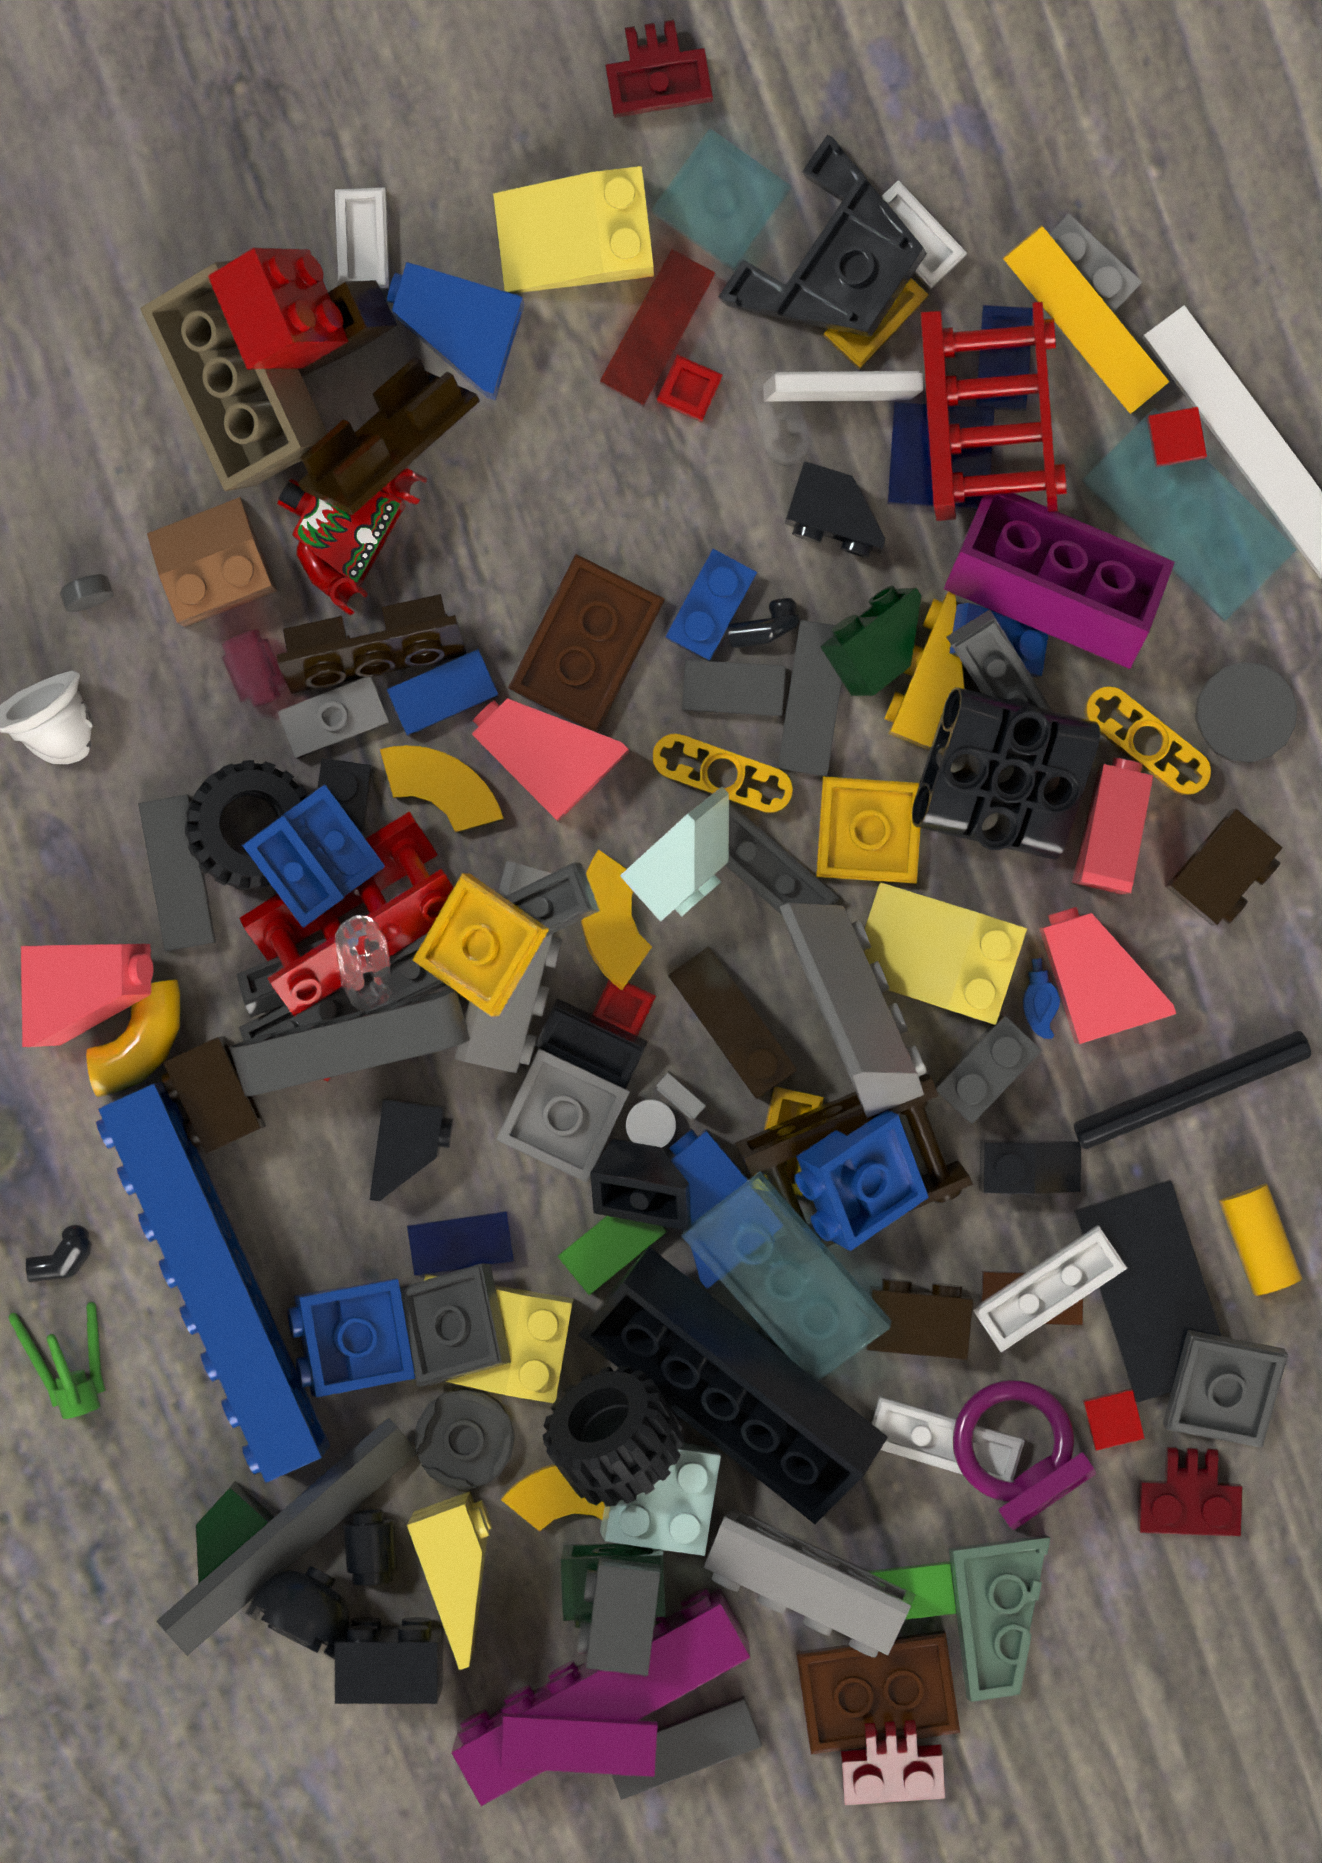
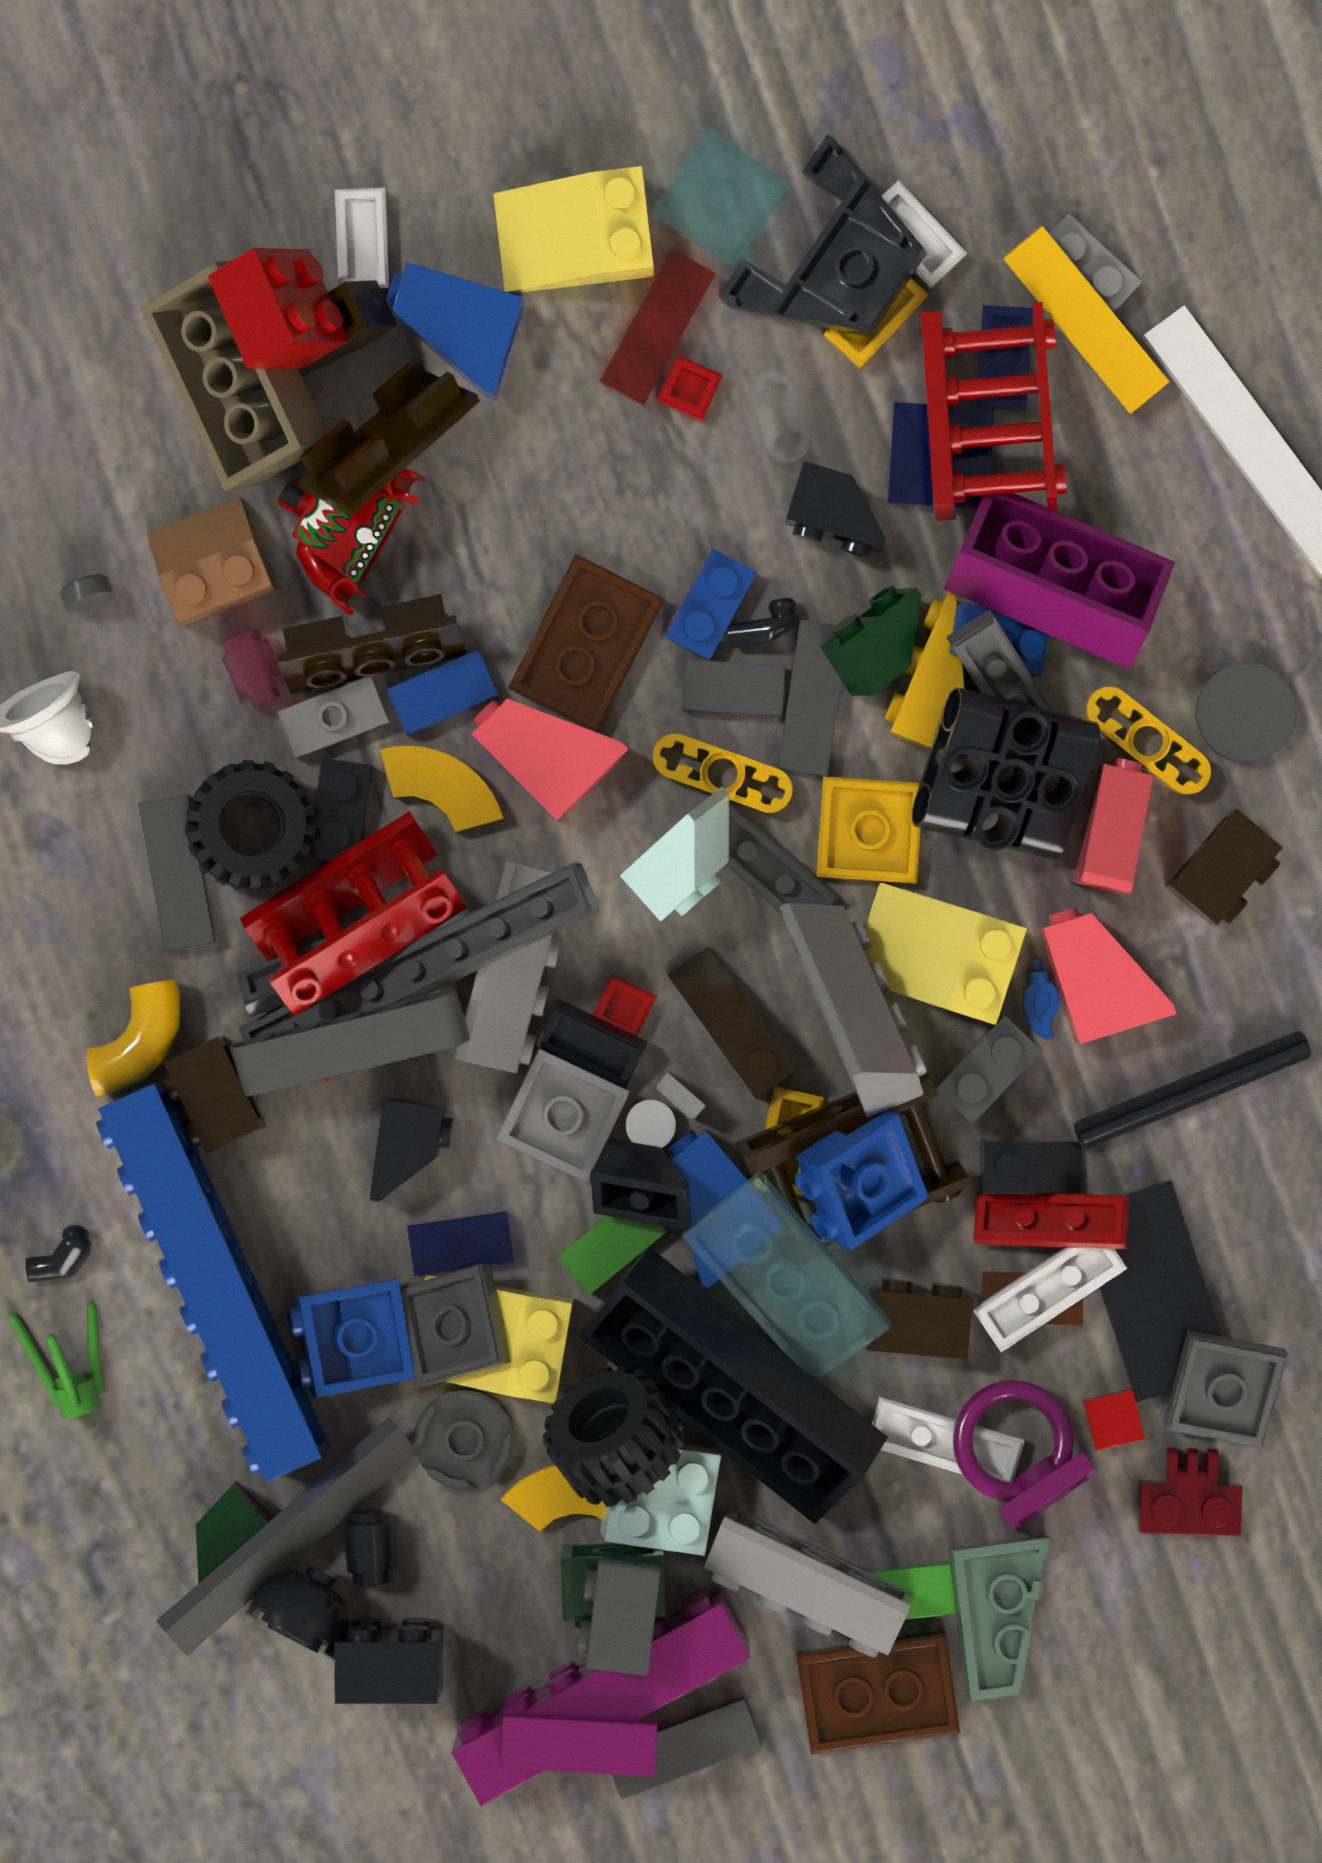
coral slope [21,944,154,1047] -> none
blue slope [242,784,385,928] -> none
clear beam [335,916,393,1011] -> none
light yellow slope [407,1491,492,1670] -> none
yellow tile [413,873,549,1017] -> none
yellow tile [581,849,652,990] -> none
dark red hinge [605,19,713,118] -> none
white tile [763,371,923,402] -> none
hinge [841,1720,945,1805] -> none
clear light blue tile [1082,408,1297,622] -> none
red tile [1147,407,1207,467] -> none
yellow brick [1219,1183,1302,1296] -> none
none -> red tile [973,1191,1129,1249]

